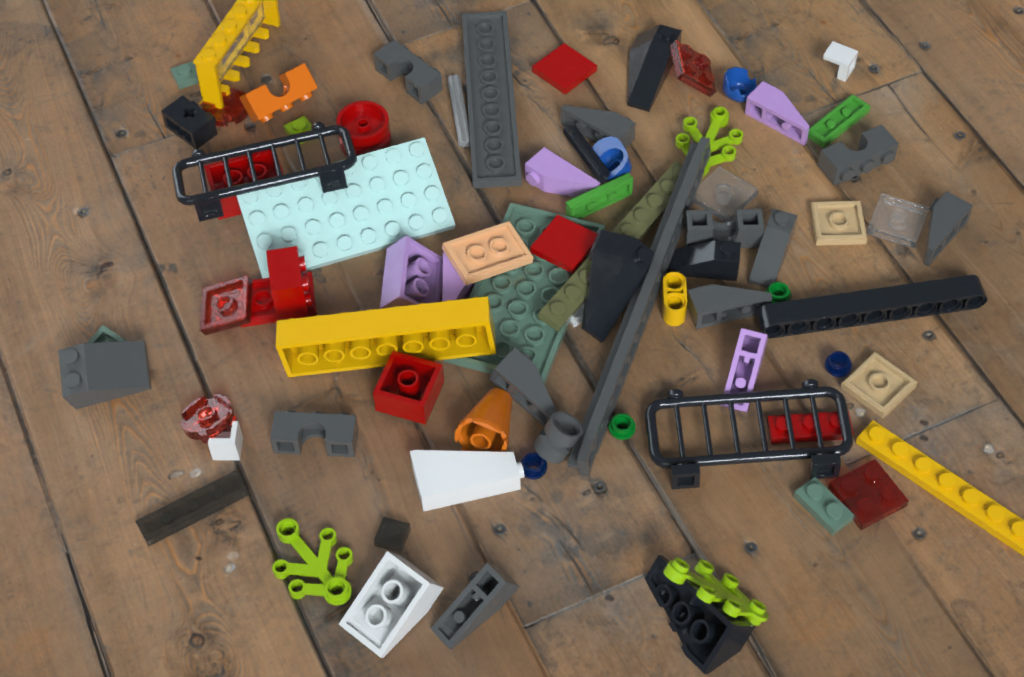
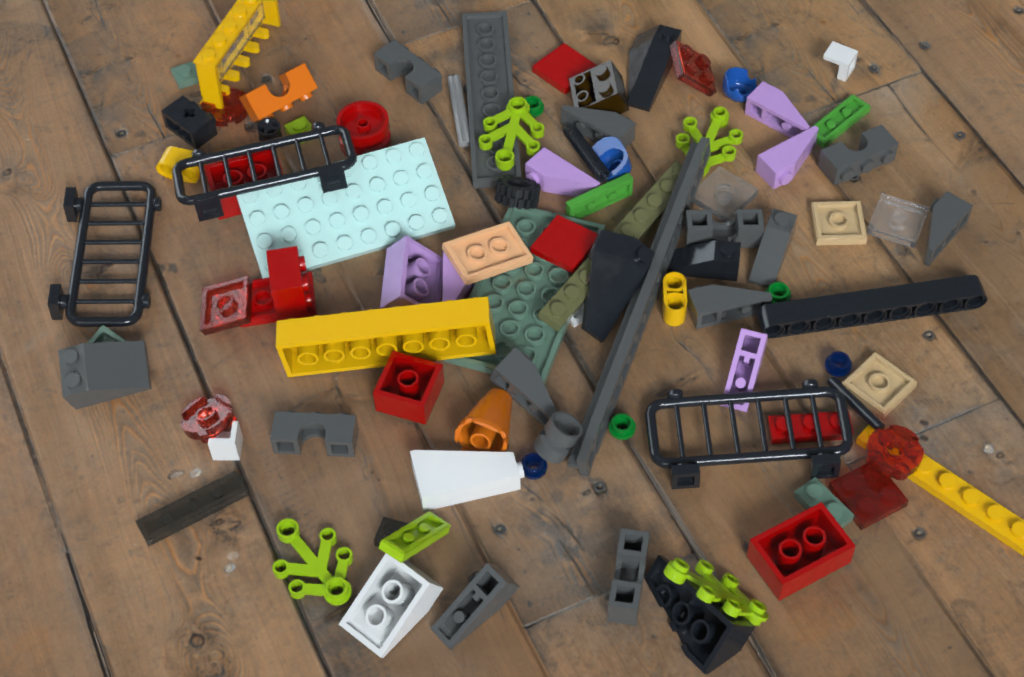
none -> black bar [47,181,162,327]
none -> yellow beam [156,146,207,183]
none -> black wheel [257,118,282,142]
none -> lime tile [379,511,451,563]
none -> lime plant [478,97,545,171]
none -> black tyre [494,176,541,210]
none -> green plate [525,96,544,118]
none -> dark brown slope [569,60,629,114]
none -> dark grey arch [607,528,650,626]
none -> red brick [747,502,856,601]
none -> lavender slope [756,125,819,189]
none -> black bar [827,377,885,433]
none -> clear red plate [866,425,924,481]

